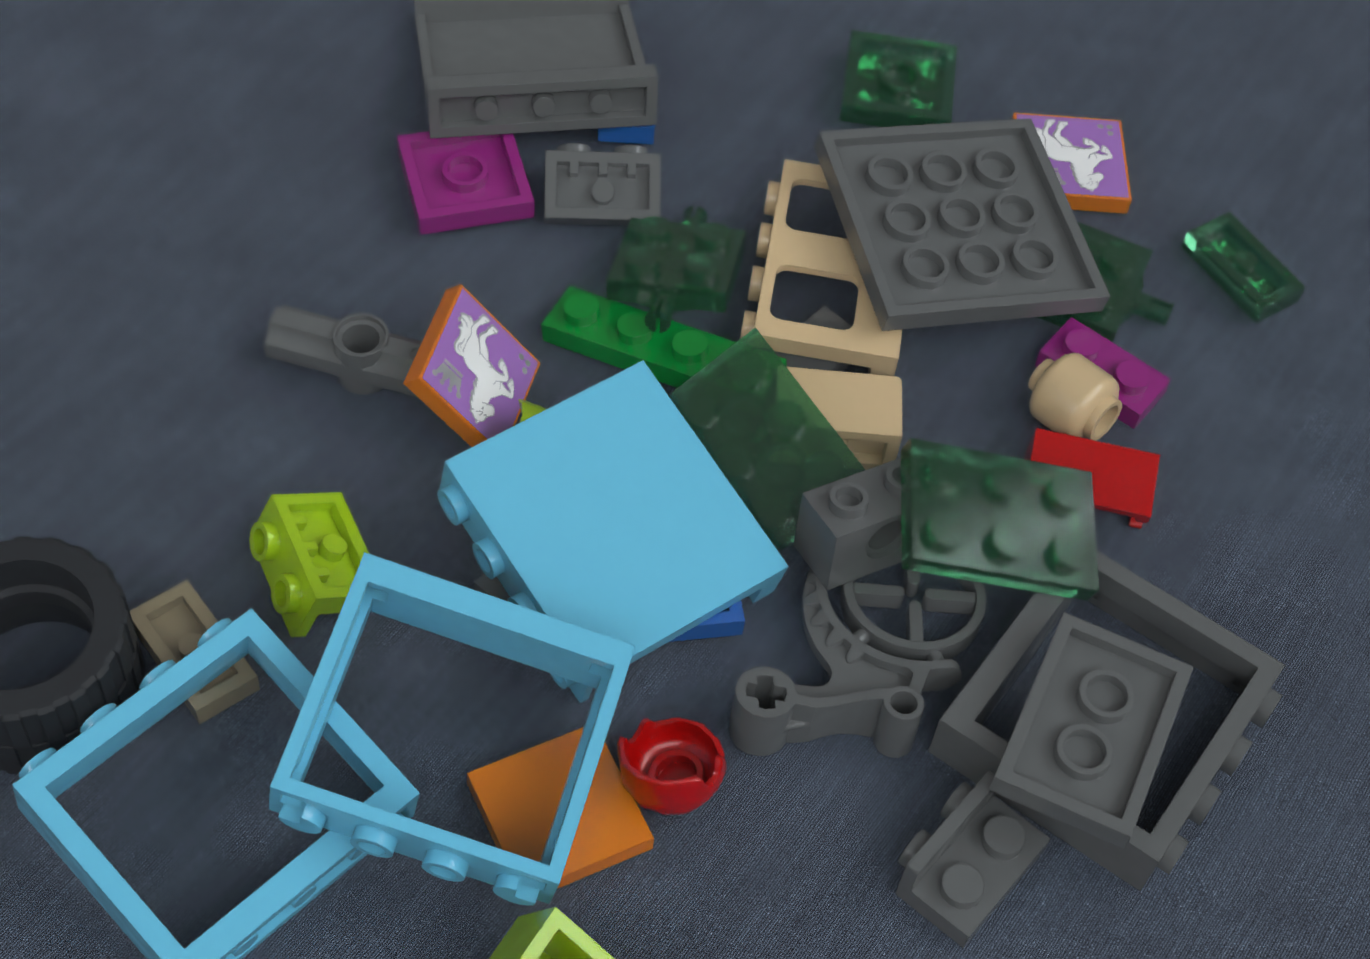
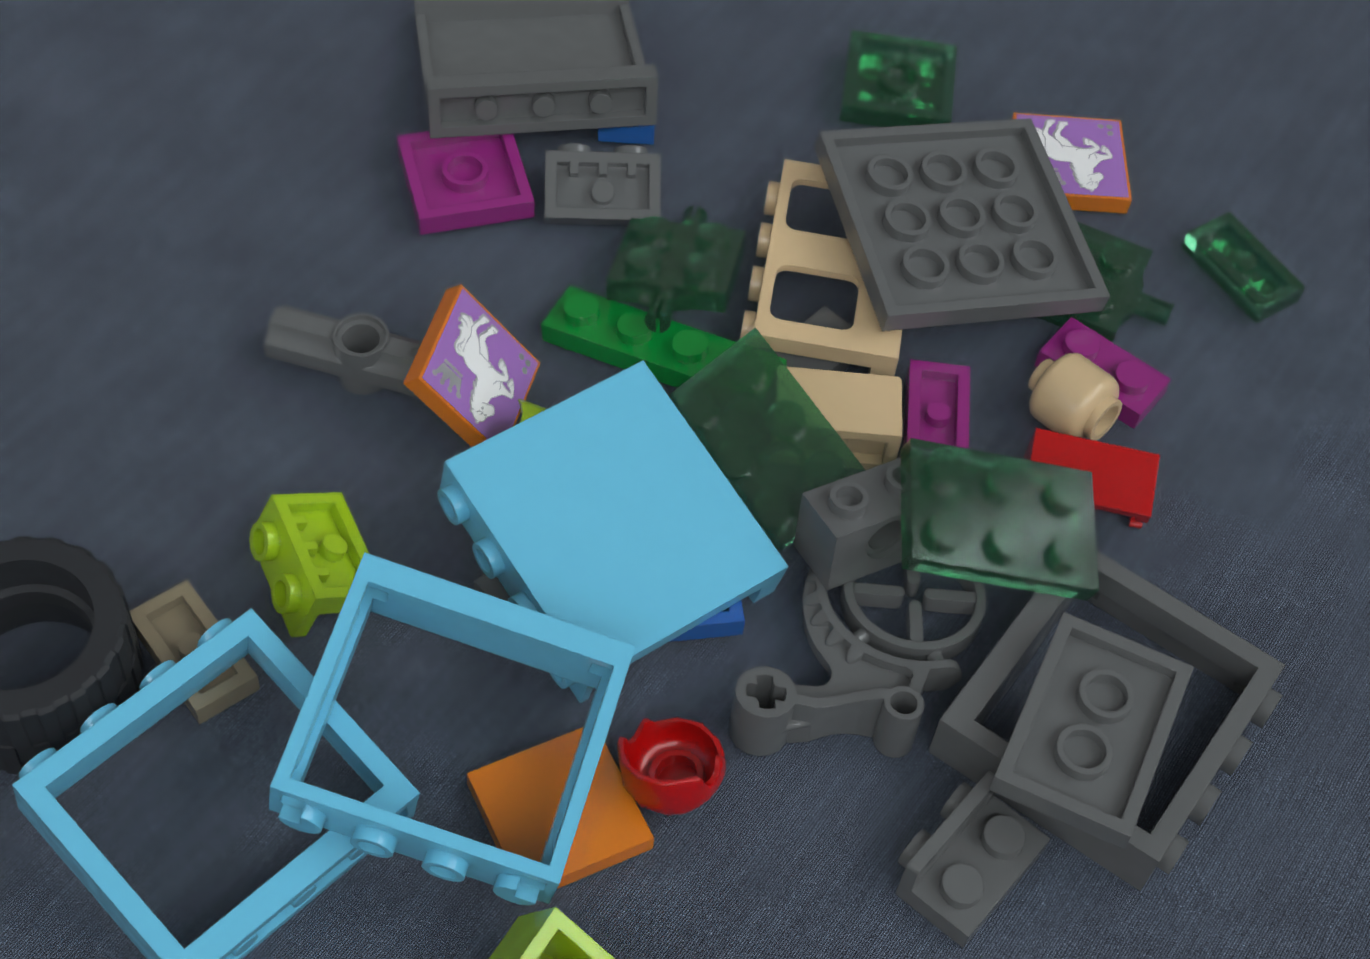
none -> magenta plate [903,359,970,479]

